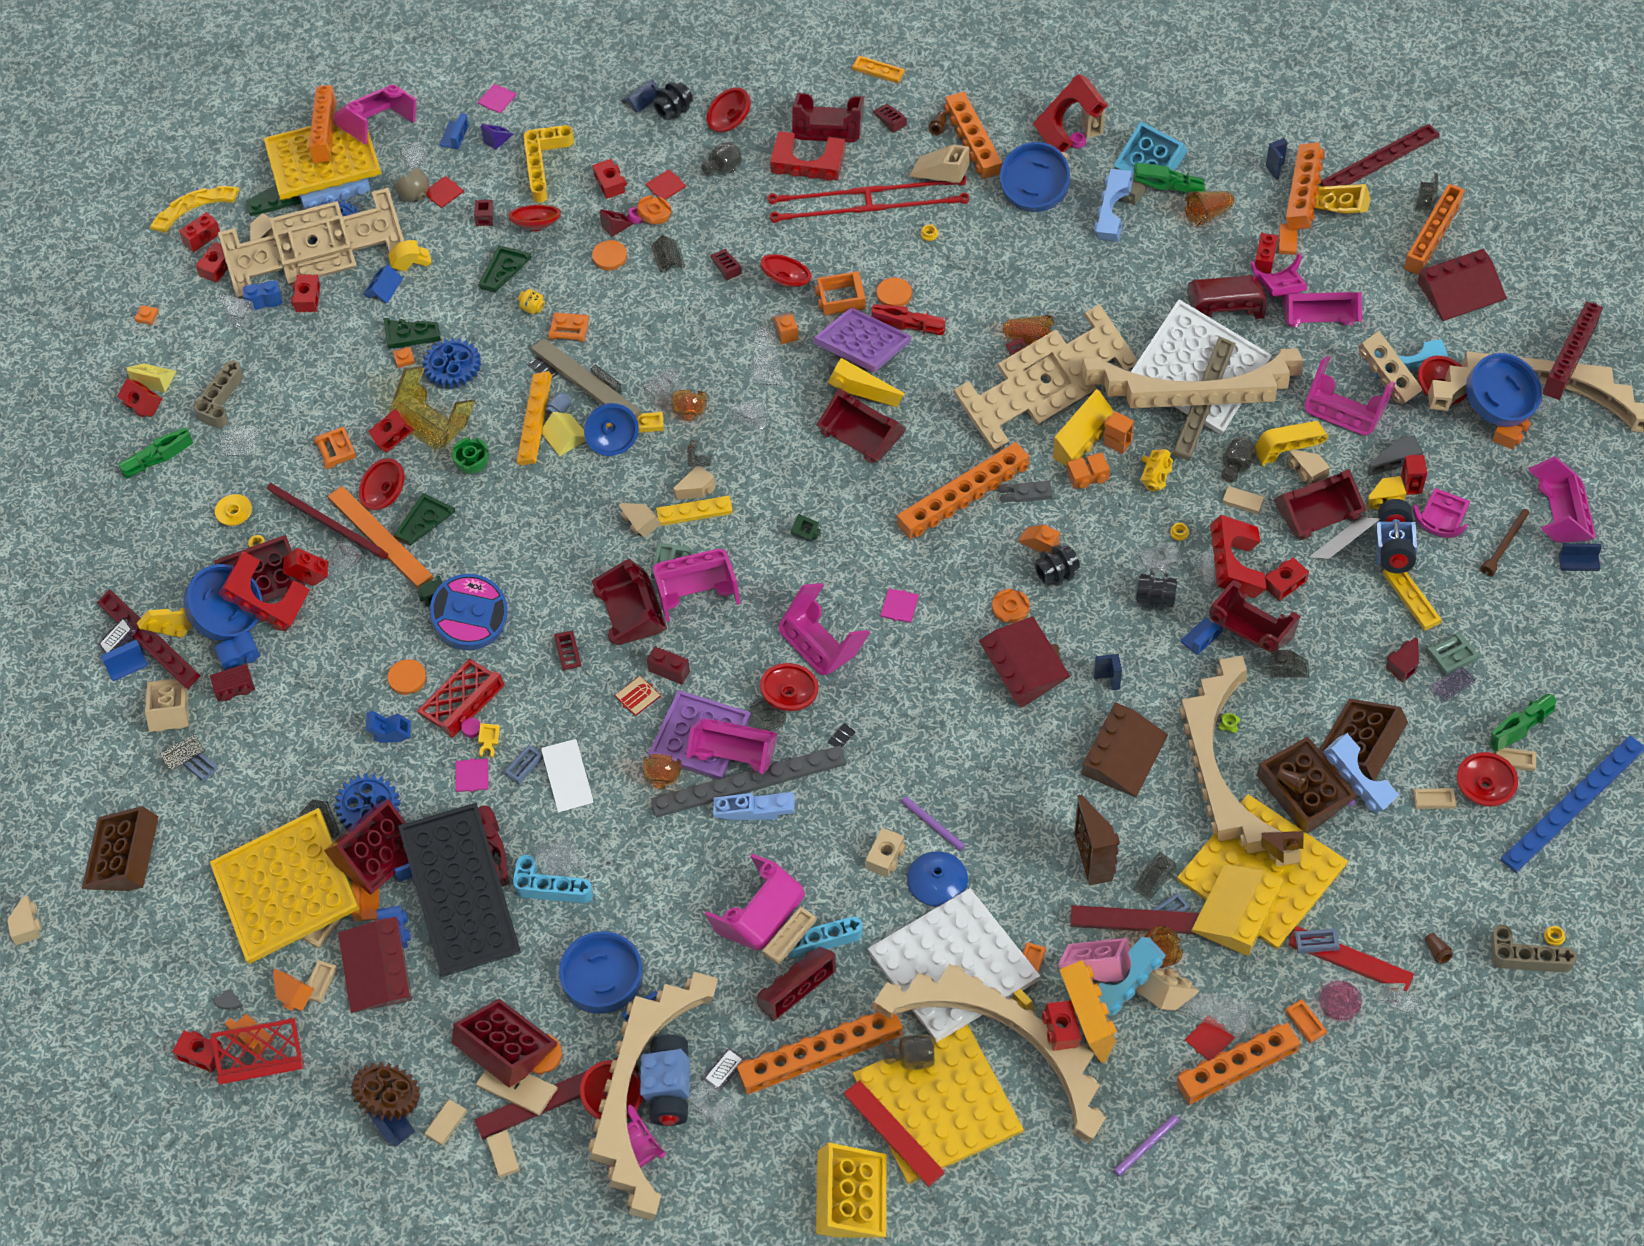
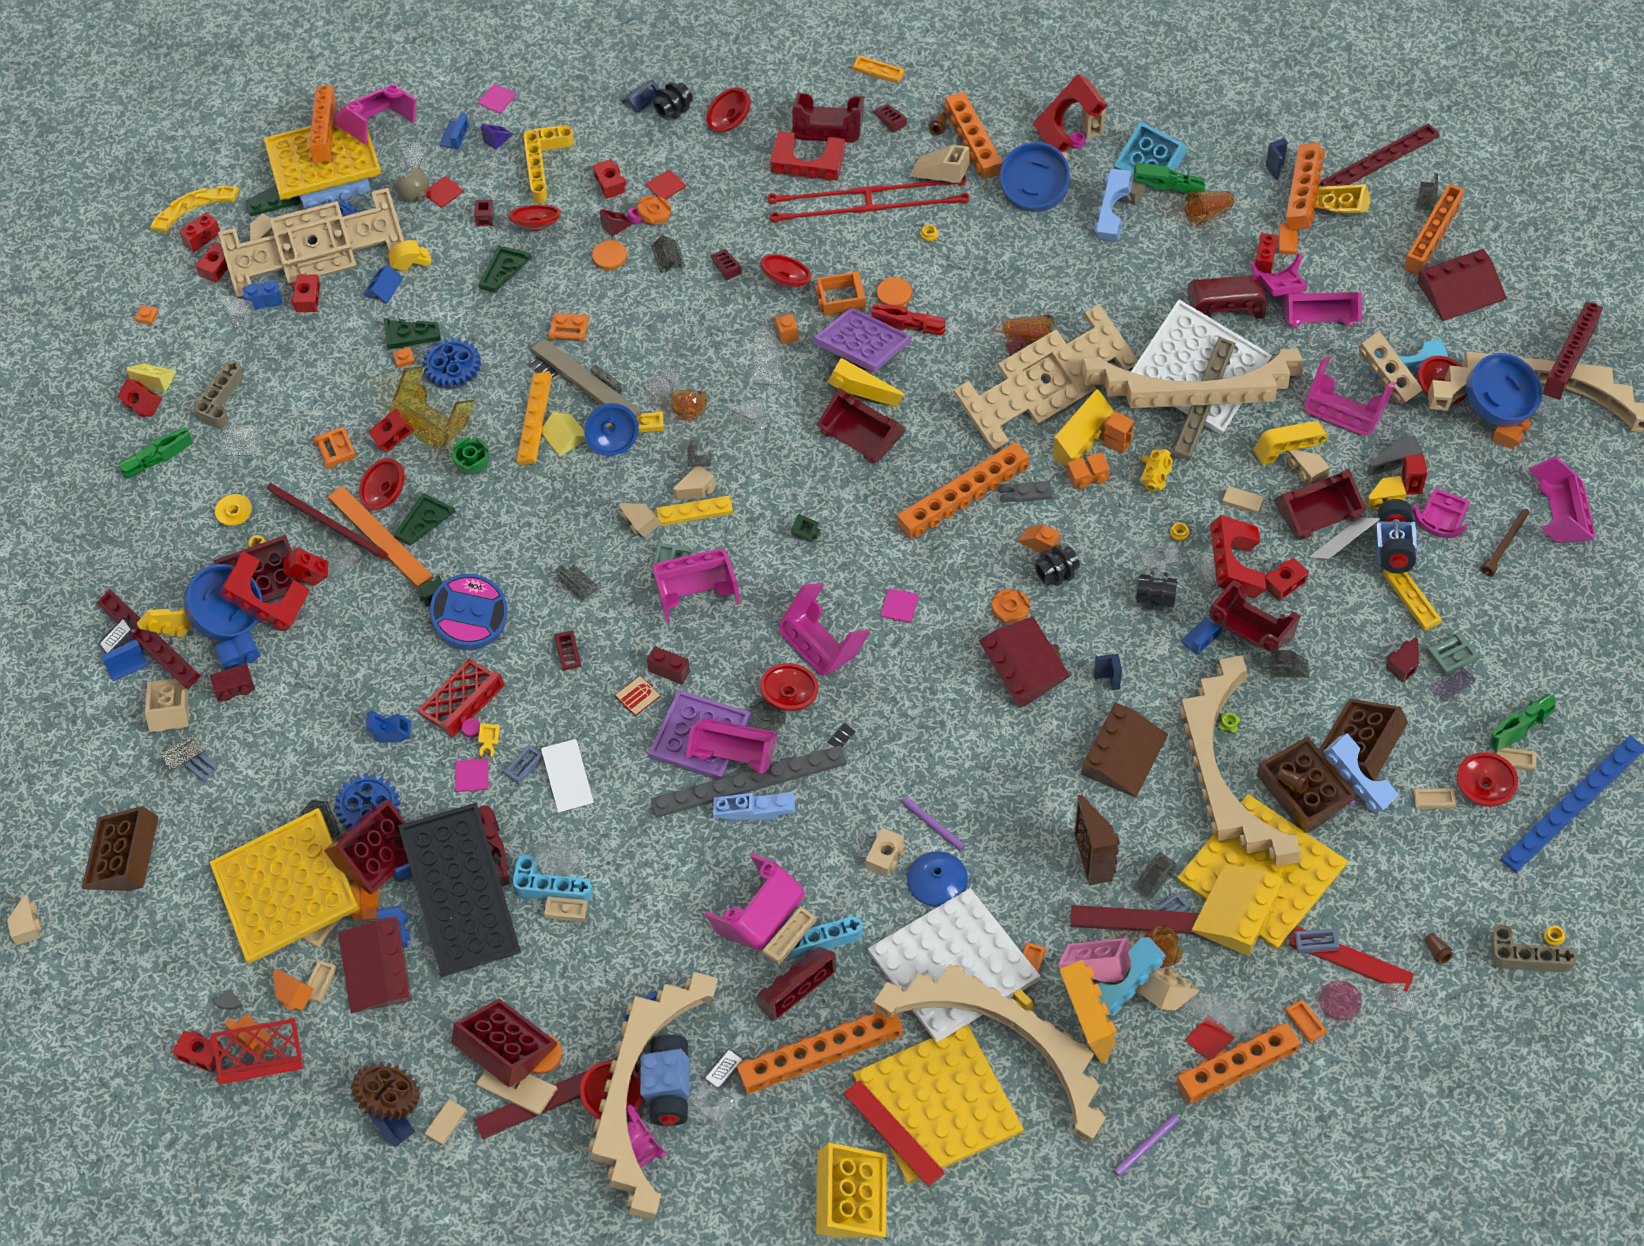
orange tile [388,659,426,695] -> none
tan tile [487,1131,520,1178] -> none
yellow head [518,289,545,315] -> none
sand blue brick [545,393,571,417] -> none
blue brick [559,931,643,1014] -> none
dark red windscreen [592,558,667,646] -> none
clear orange cylinder [642,754,682,789] -> none
clear smoke piece [701,142,742,176] -> none
clear smoke piece [883,1035,935,1070] -> none
red brick [1042,1000,1082,1051] -> none
clear smoke piece [1221,437,1257,483] -> none
reddish brown slope [1261,831,1304,863] -> none
dark blue panel [1559,543,1602,571] -> none
none -> tan plate [544,896,588,922]
none -> clear smoke panel [556,565,598,601]

